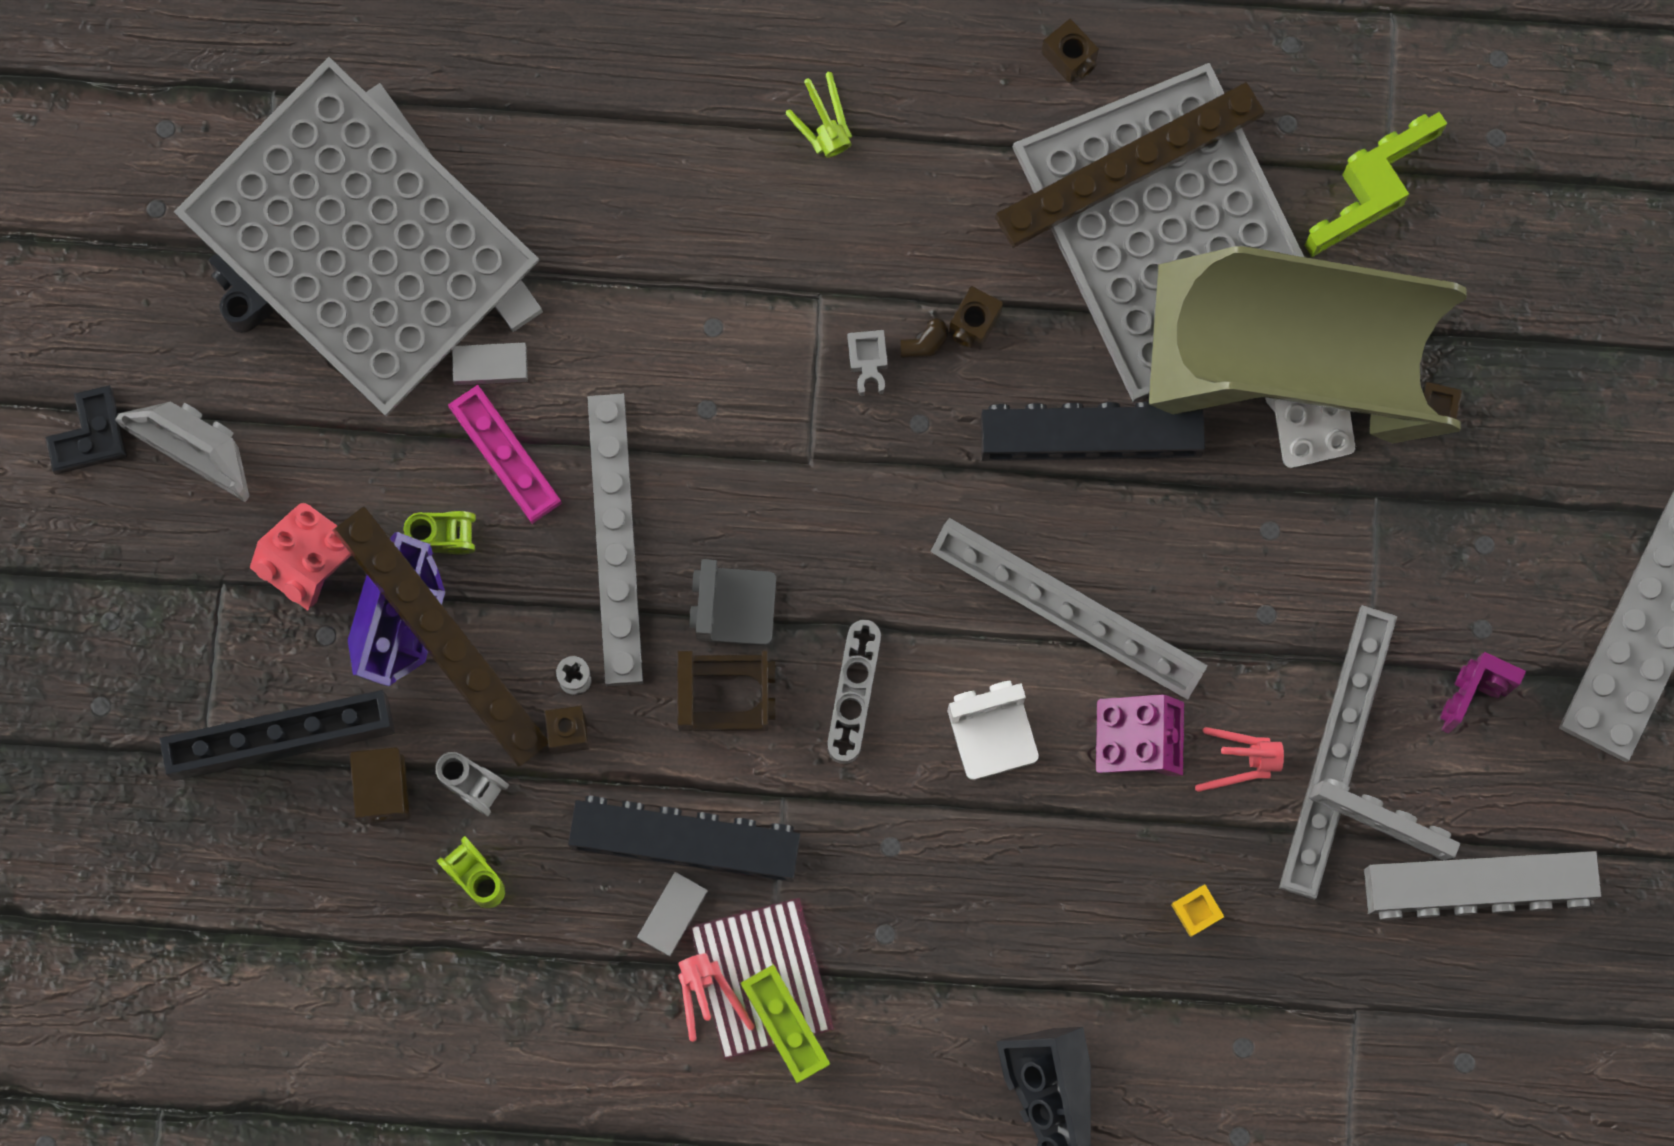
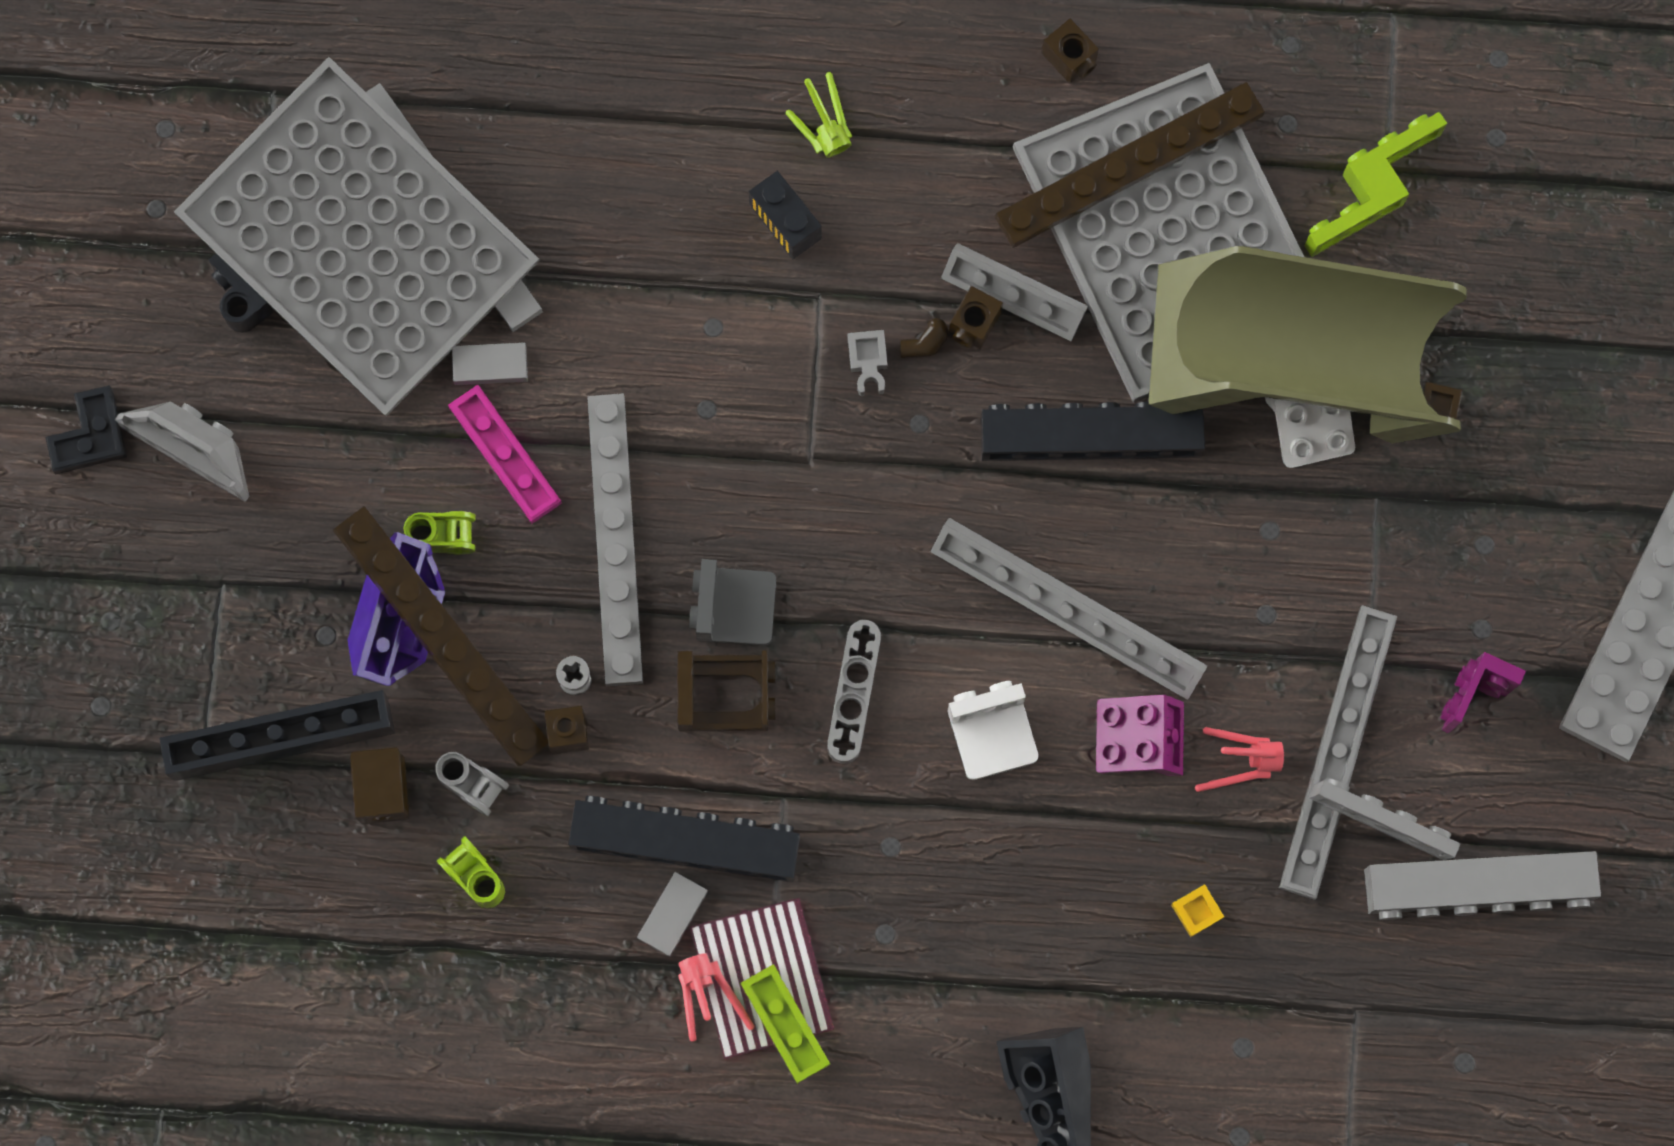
coral bracket [250,503,351,611] -> none
none -> black brick [749,170,822,260]
none -> light grey plate [941,243,1088,341]

